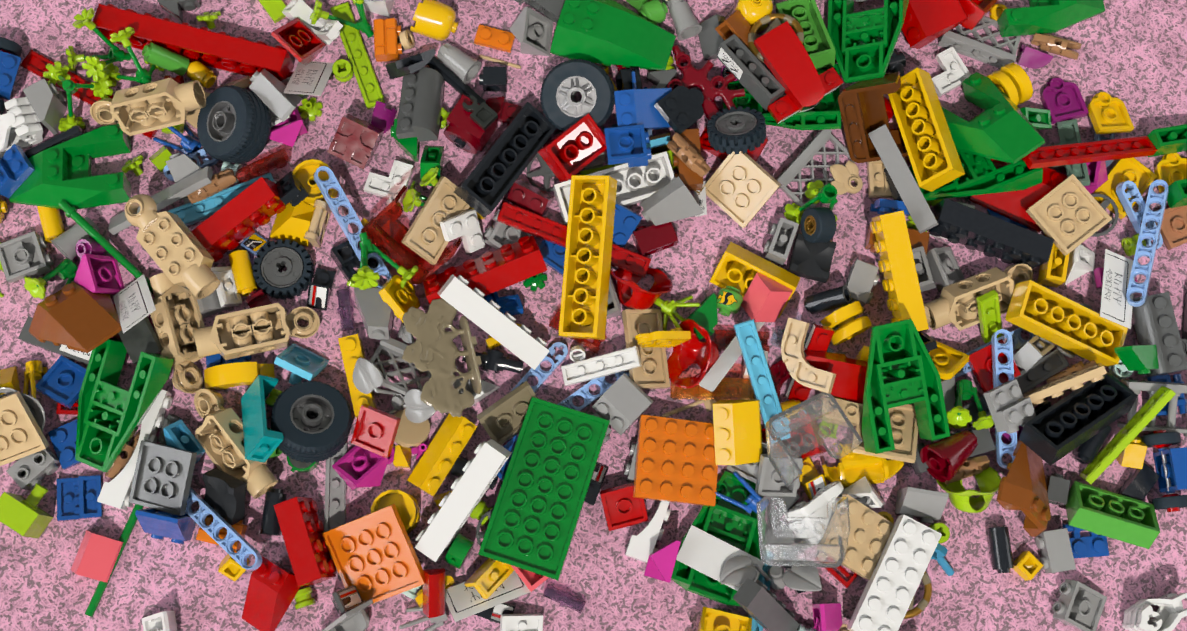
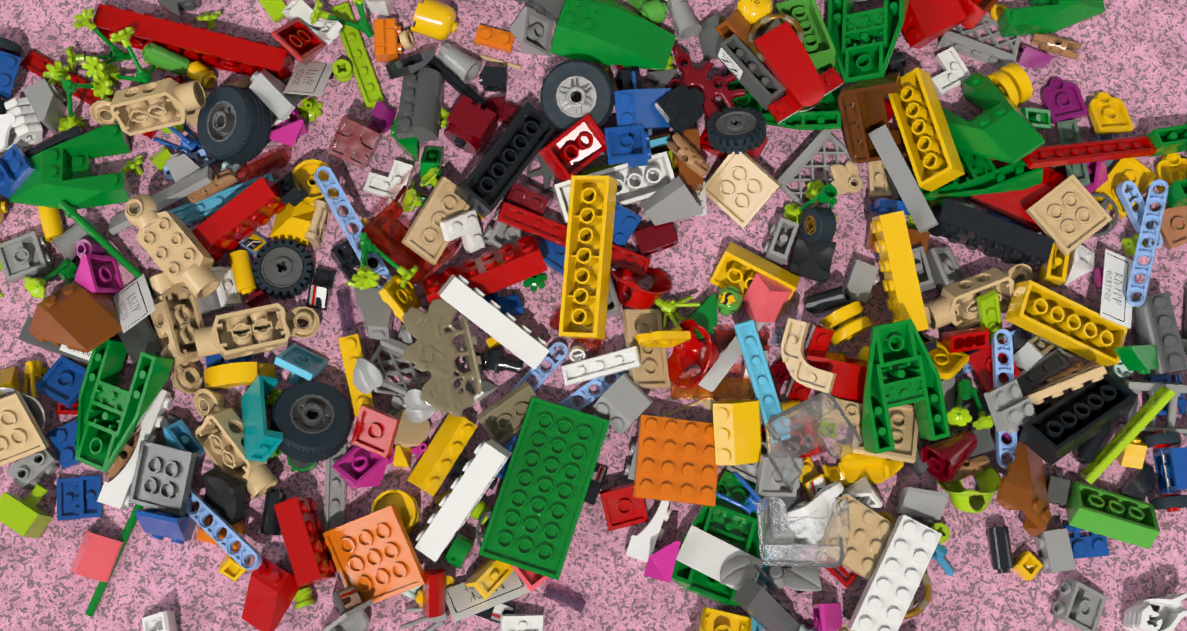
pearl dark grey plate [462,95,498,131] -> none
none -> red brick [941,326,989,353]

